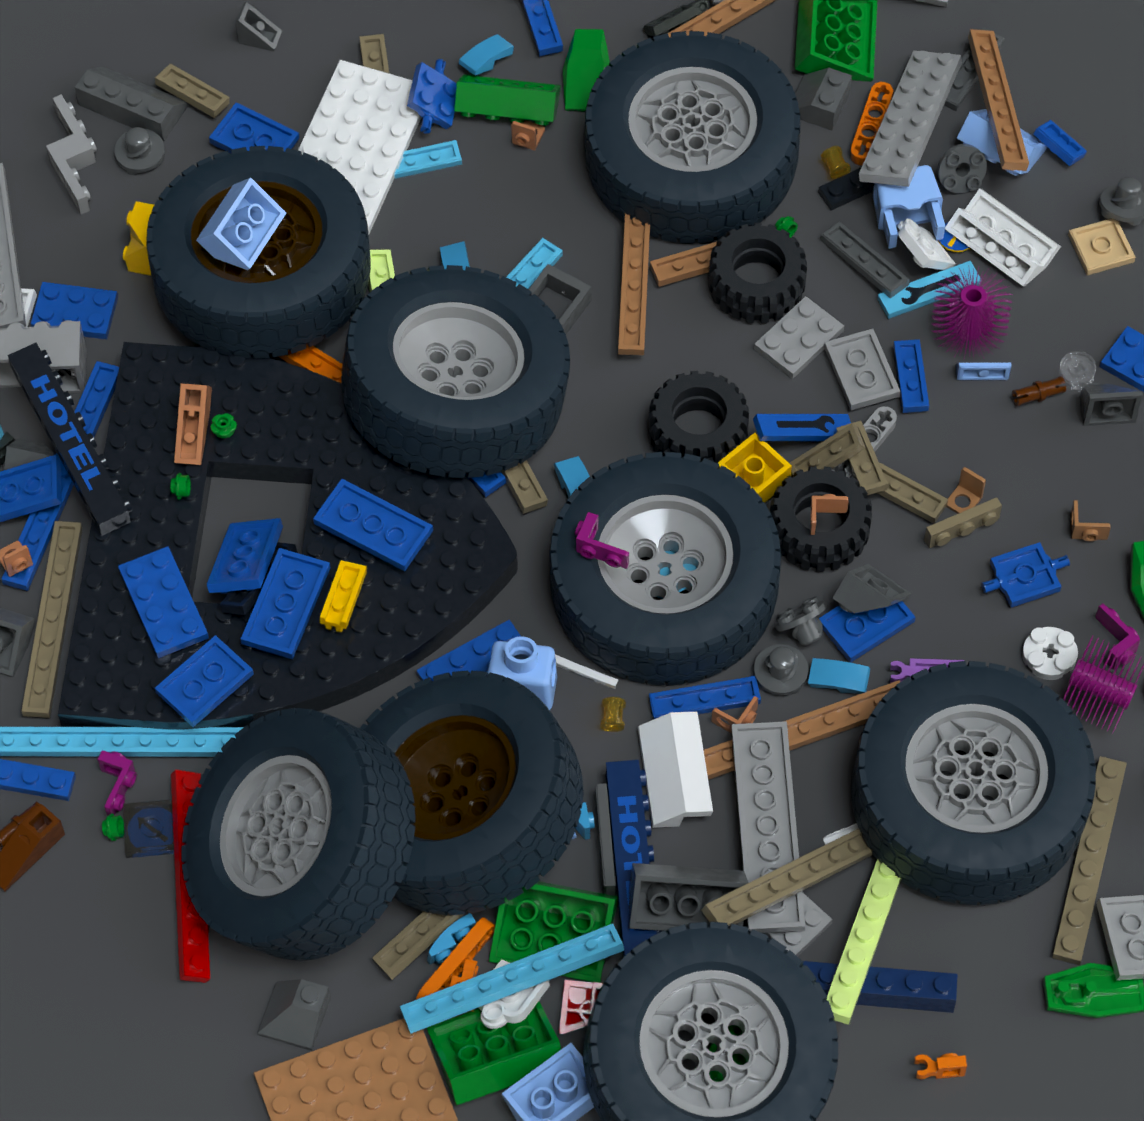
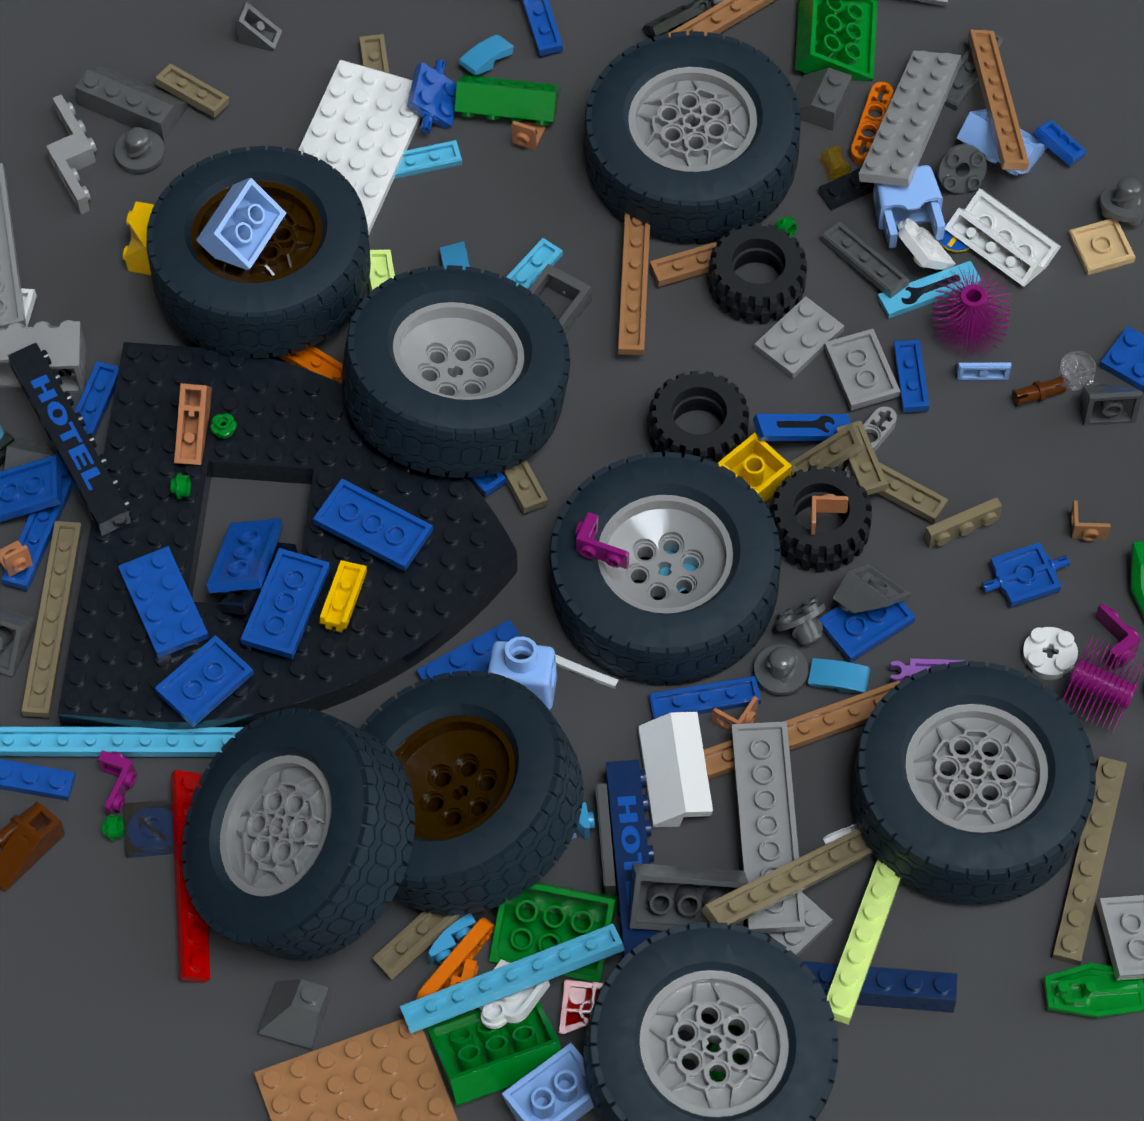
blue plate [31,282,118,340] -> none
blue plate [209,102,300,153] -> none
dark azure slope [553,456,589,498] -> none
green piece [563,29,610,111] -> none
clear yellow bush [601,697,626,732] -> none
orange plate [914,1053,967,1079] -> none
medium nougat bracket [946,467,986,514] -> none

